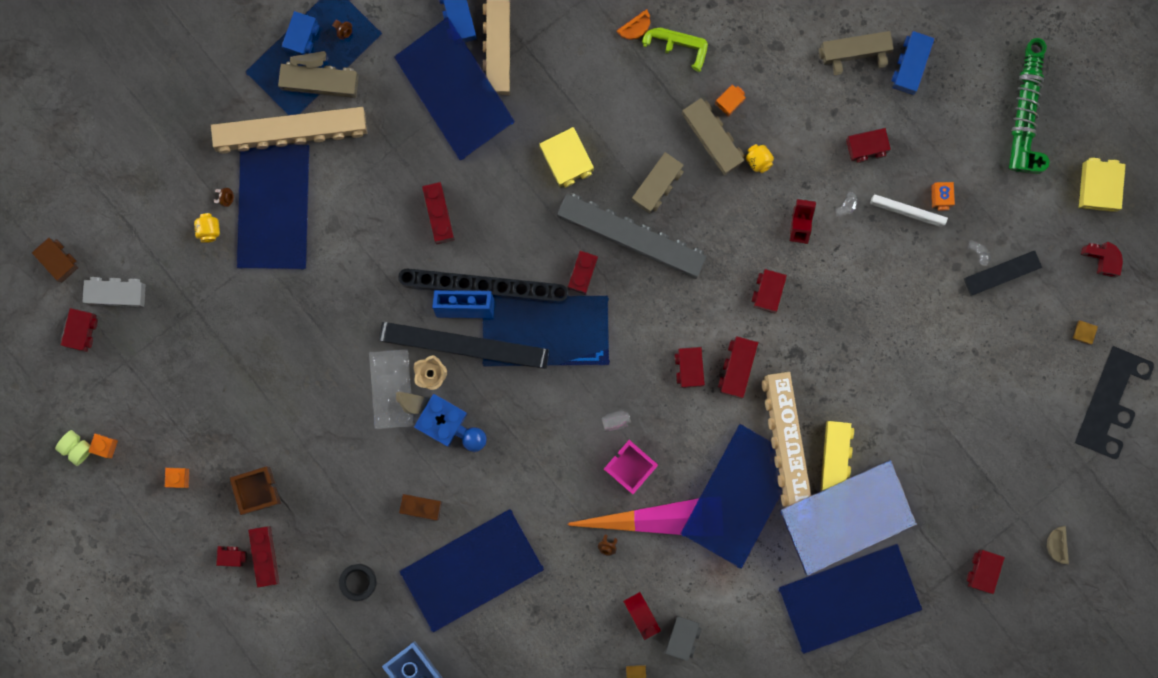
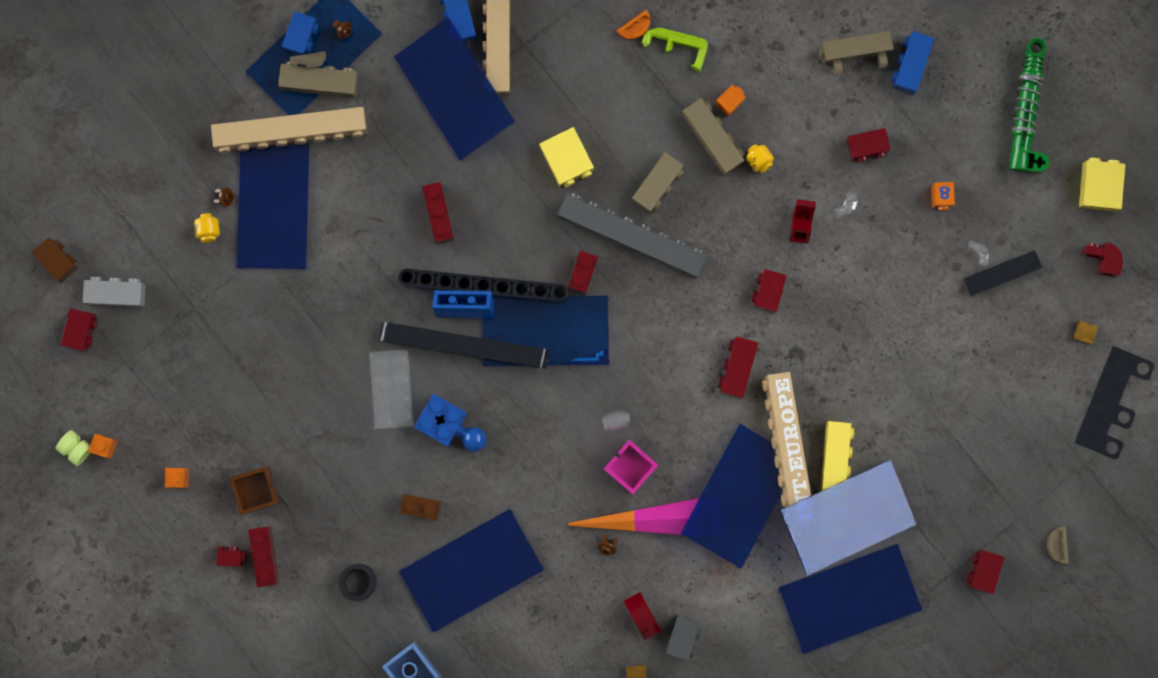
dark tan tile [396,392,430,414] -> none
tan piece [414,355,447,390] -> none
dark red brick [675,347,705,388] -> none
white tile [870,194,948,227] -> none

